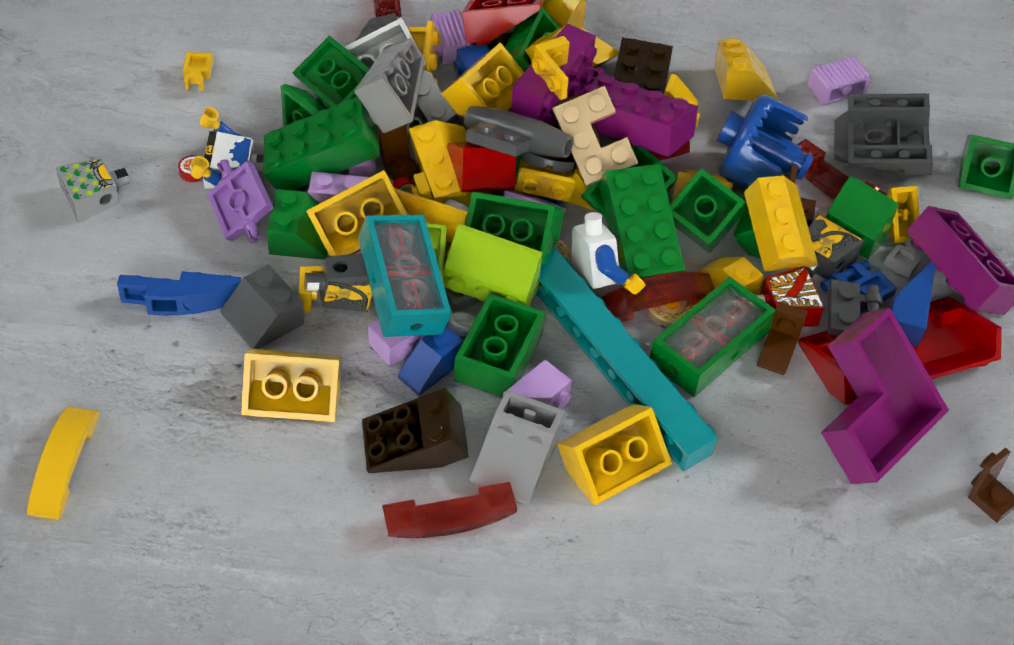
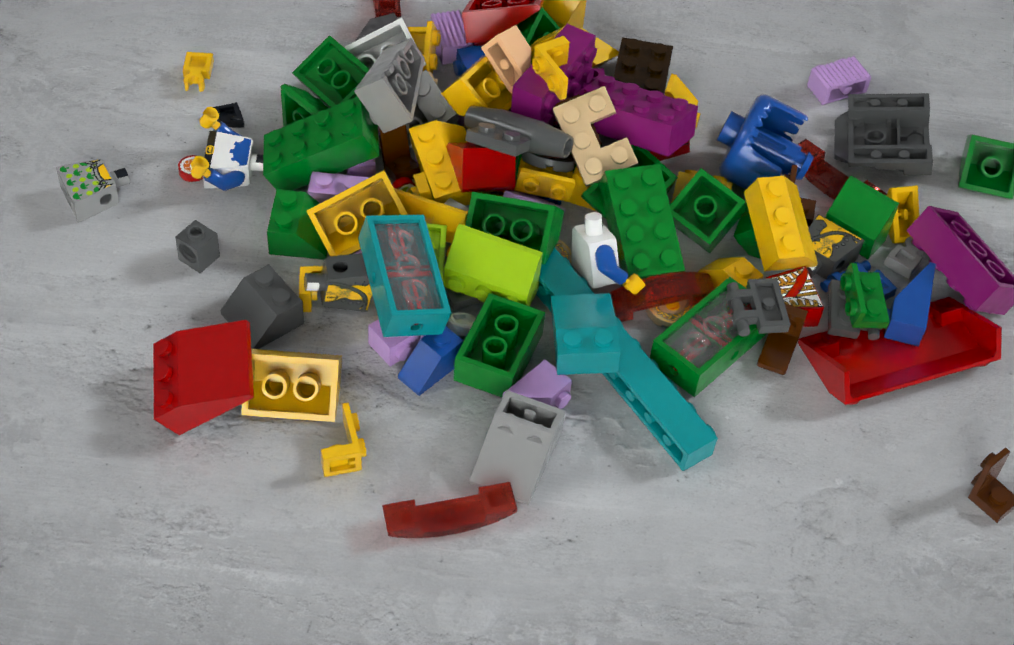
yellow slope [27,406,100,520] -> none
blue slope [117,271,241,316] -> none
medium lavender plate [207,159,273,243] -> none
dark brown slope [362,388,469,473] -> none
yellow slope [556,404,672,505] -> none
yellow slope [714,38,777,101] -> none
magenta piece [821,307,949,484] -> none
none -> red slope [153,320,254,435]
none -> dark grey brick [175,220,220,273]
none -> black tile [213,102,244,128]
none -> yellow bracket [321,402,367,477]
none -> light nougat slope [481,25,531,94]
none -> teal slope [550,293,620,375]
none -> dark grey plate [726,278,791,337]
none -> green bracket [840,263,890,329]

